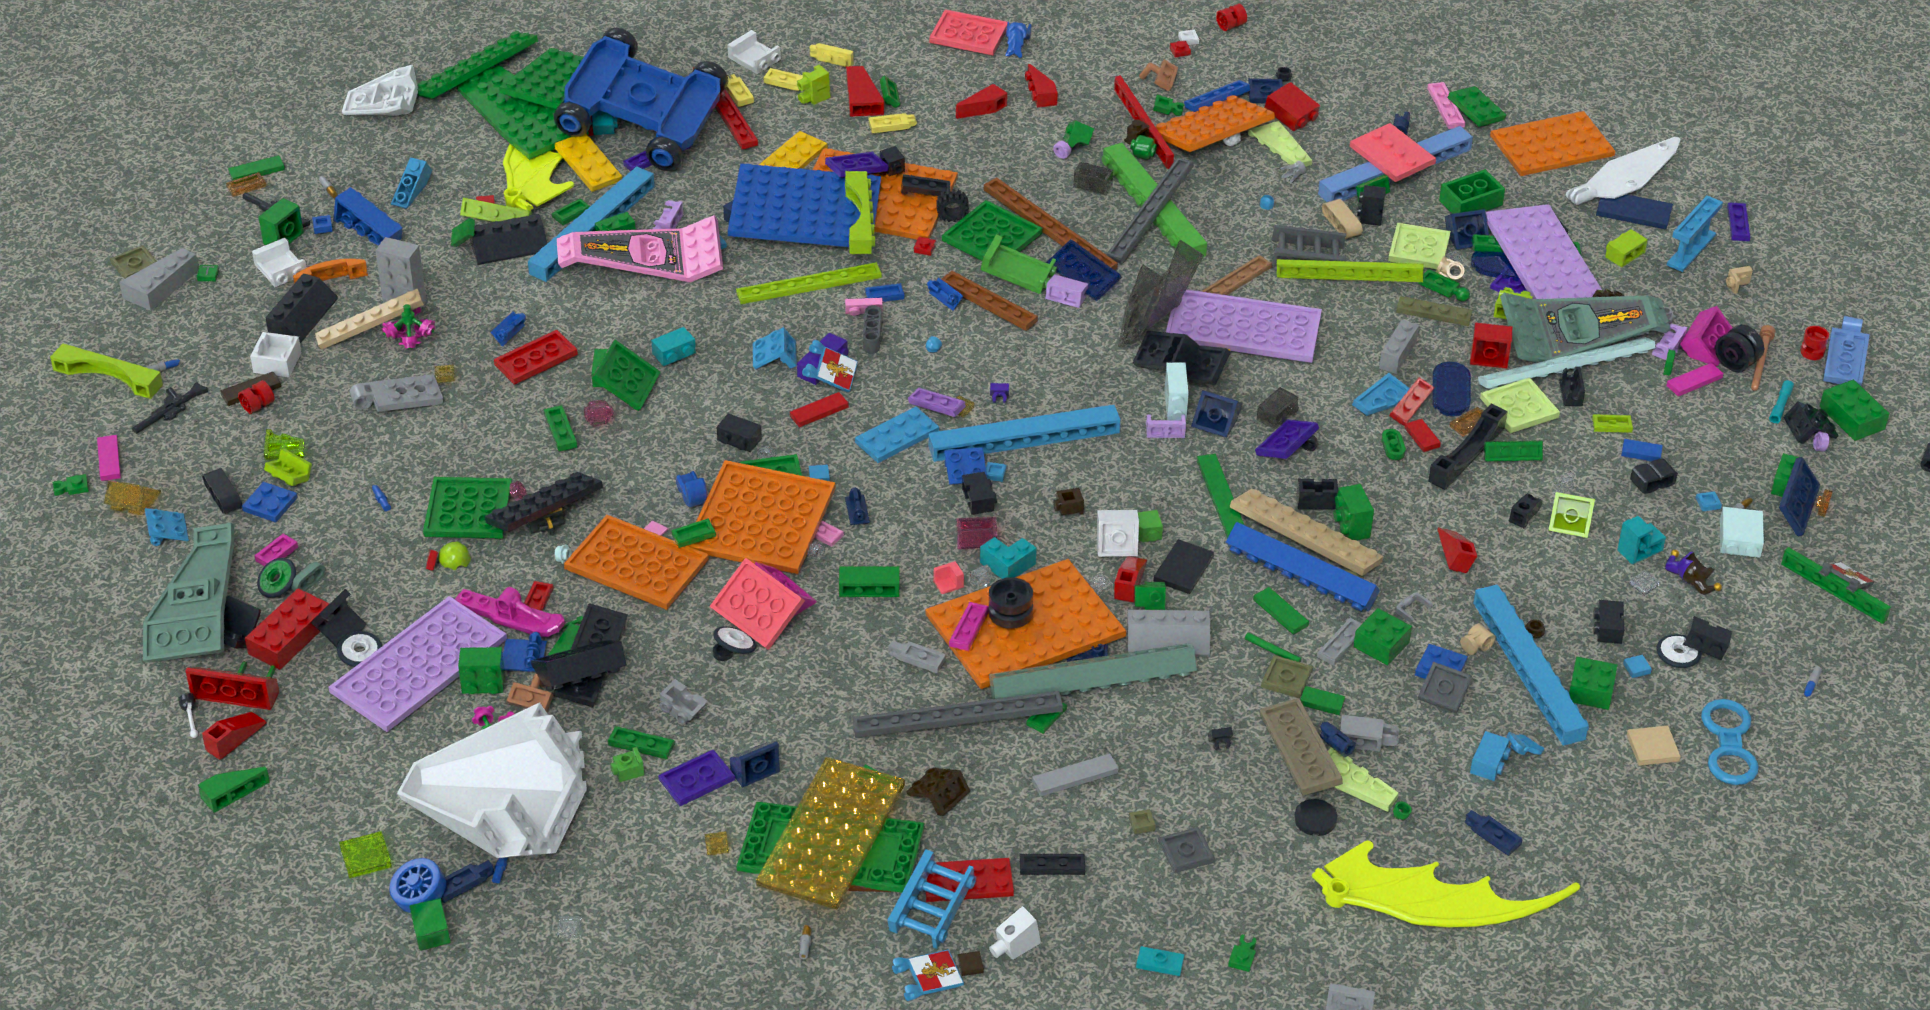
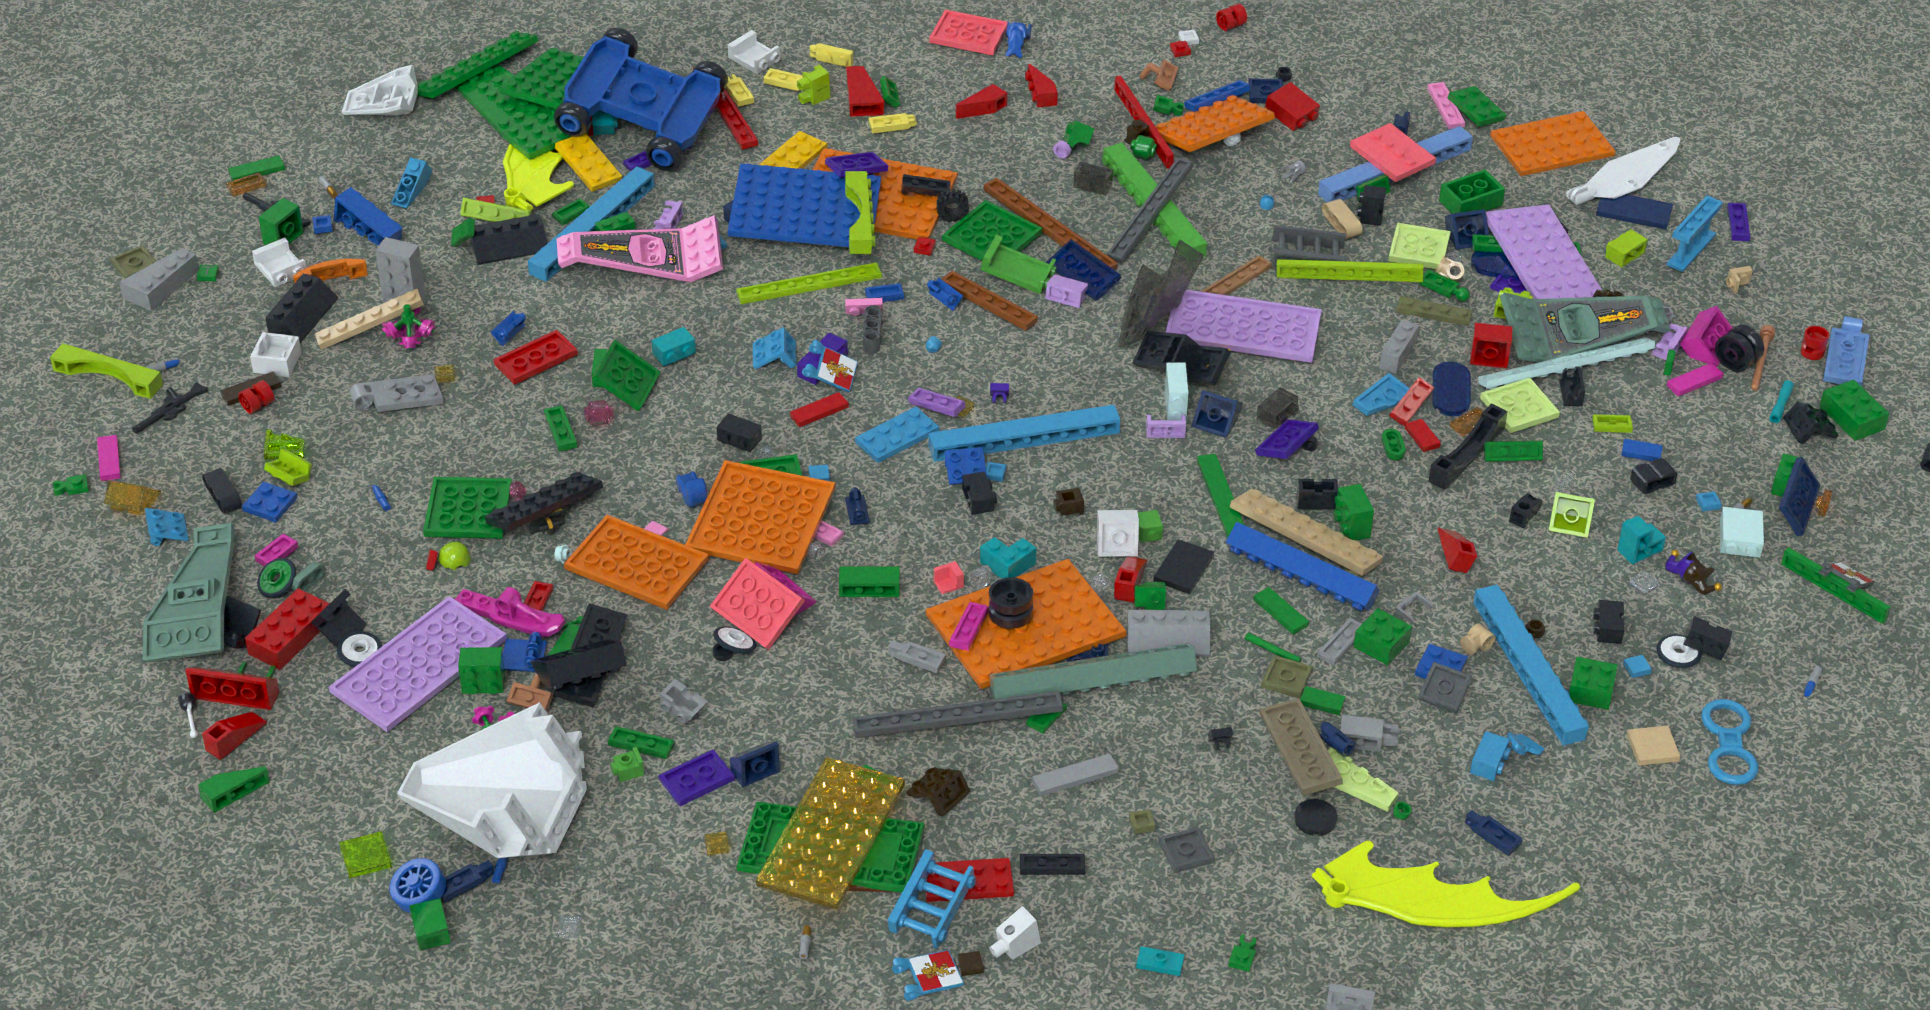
green tile [671,518,716,548] -> none
black brick [880,146,905,176] -> none
clear pink slope [955,517,997,549] -> none
yellowish green wing [1248,121,1312,167] -> none
lavender tile [1813,432,1829,452] -> none

